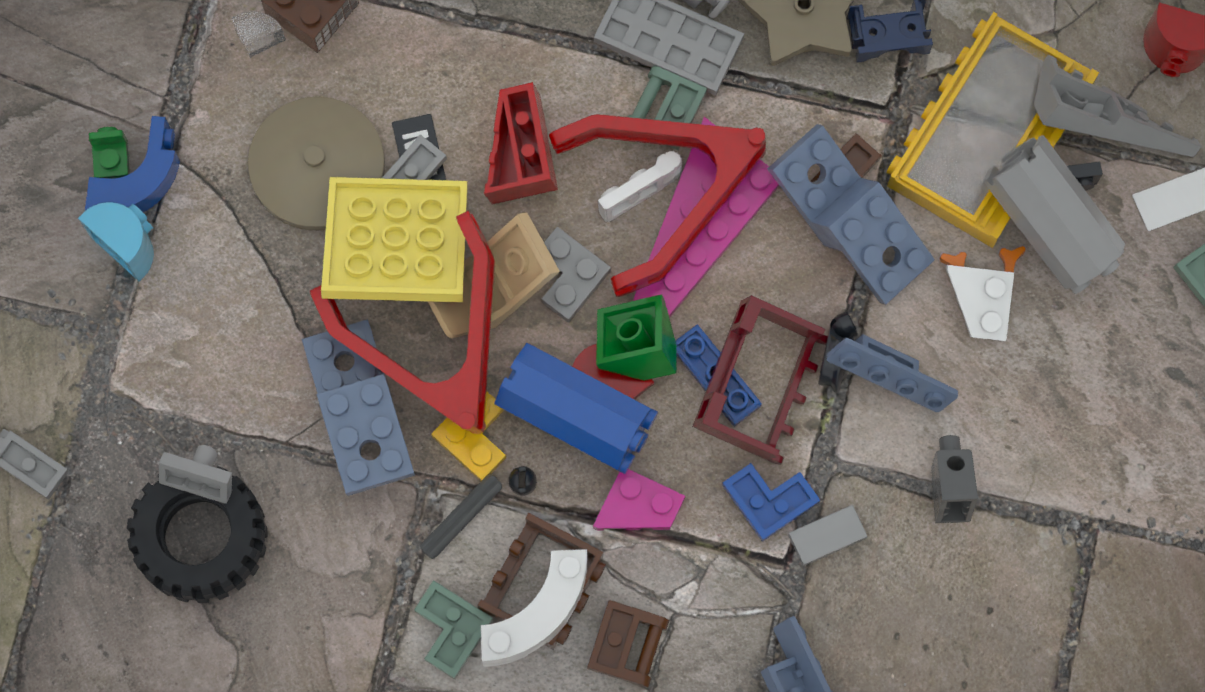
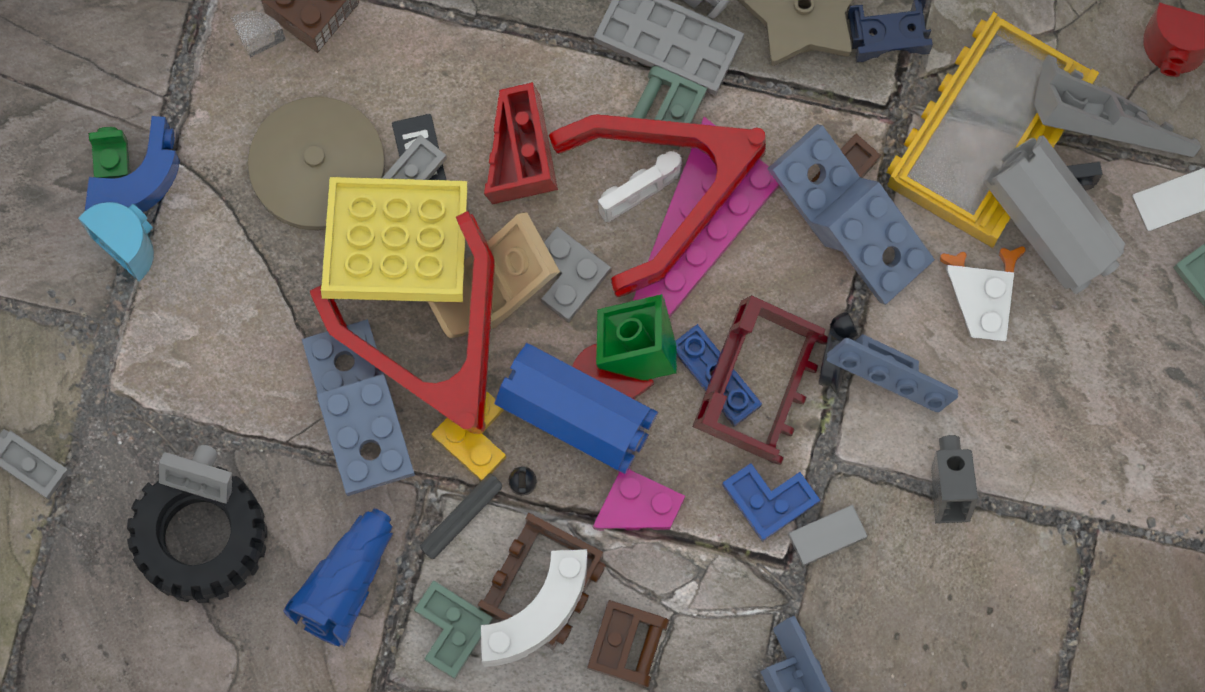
none -> blue cone [283,508,393,647]

